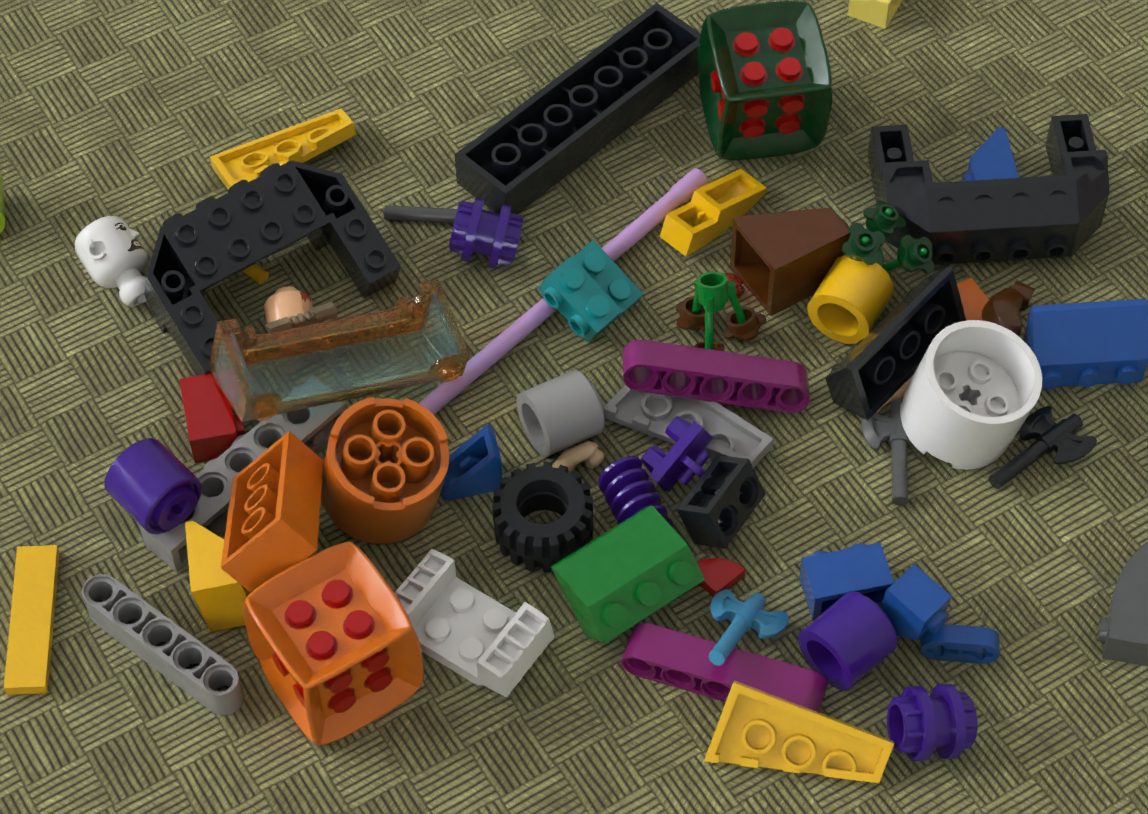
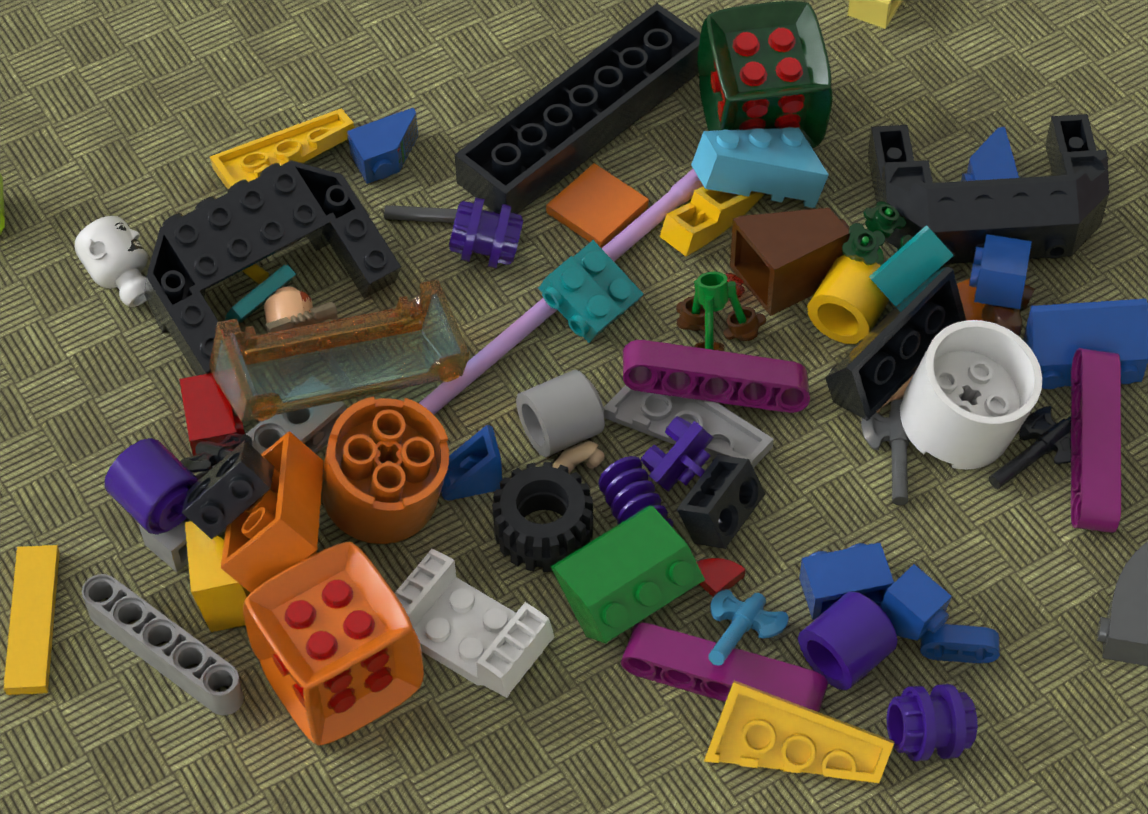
none -> black piece [180,434,253,472]
none -> black brick [182,440,274,539]
none -> teal tile [225,264,296,329]
none -> blue slope [347,108,418,184]
none -> orange tile [546,163,649,248]
none -> medium azure wedge [691,127,829,208]
none -> teal tile [869,225,954,307]
none -> blue brick [969,234,1032,309]
none -> magenta beam [1071,348,1121,533]

